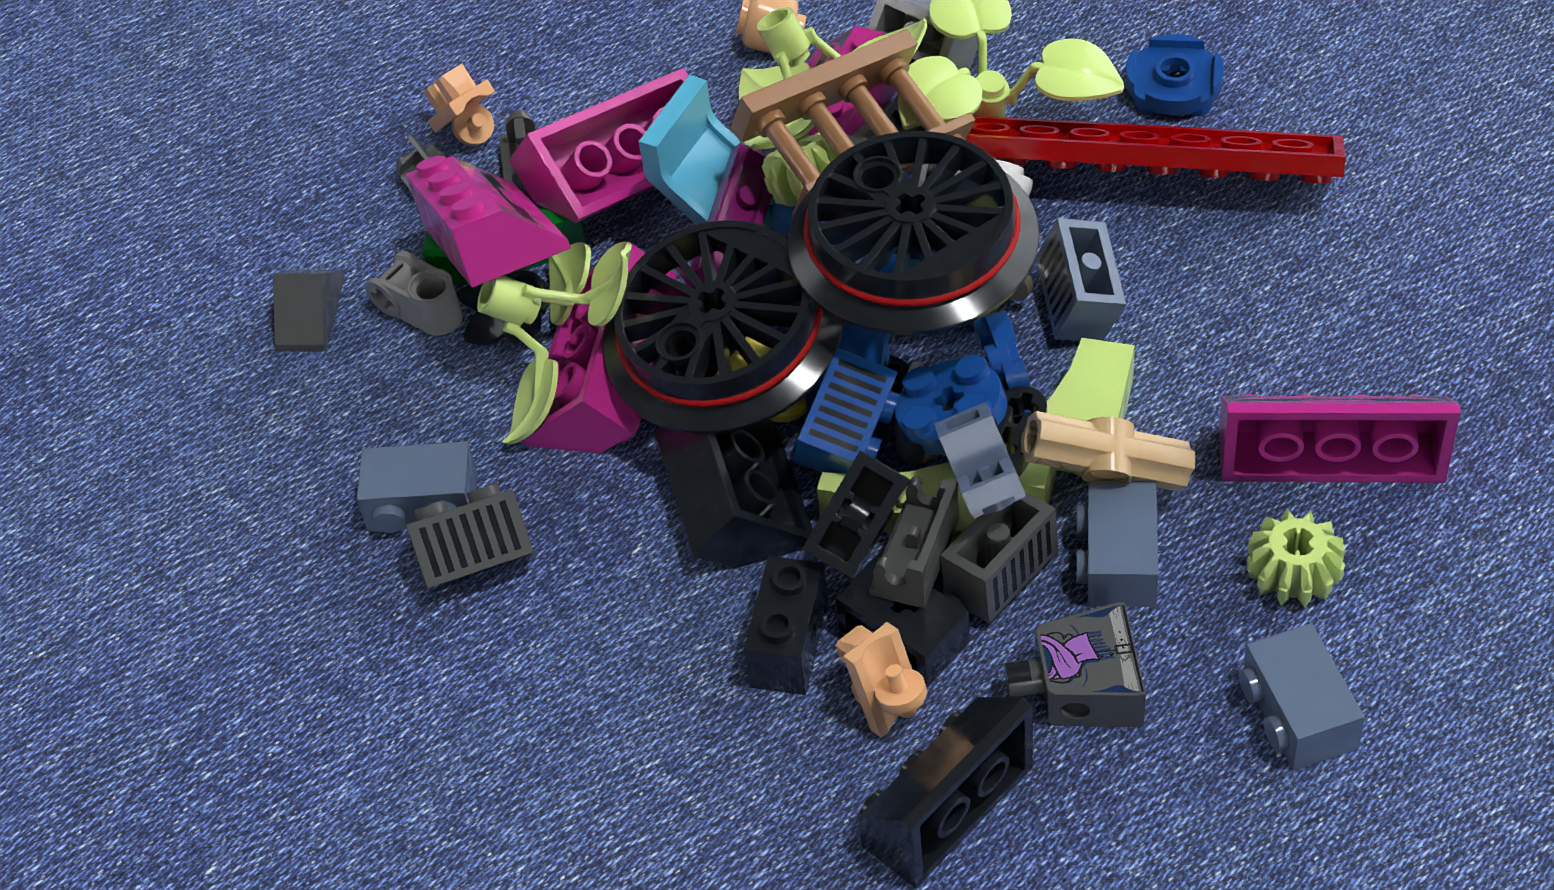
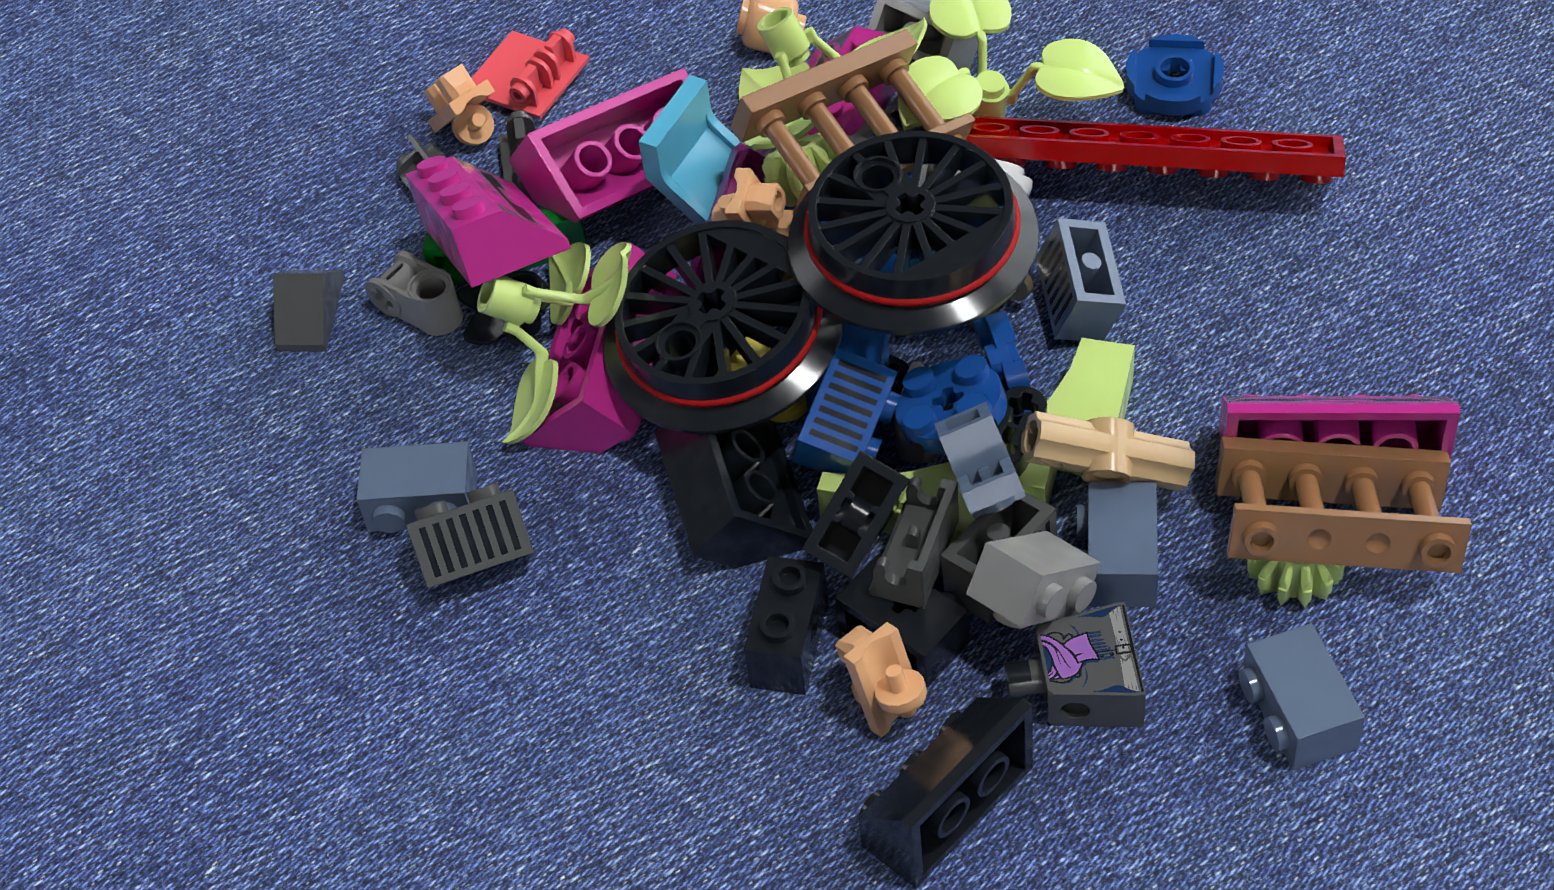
none -> coral hinge [472,28,590,120]
none -> light nougat hips [711,168,794,236]
none -> light grey brick [966,531,1101,629]
none -> medium nougat fence [1214,436,1472,573]

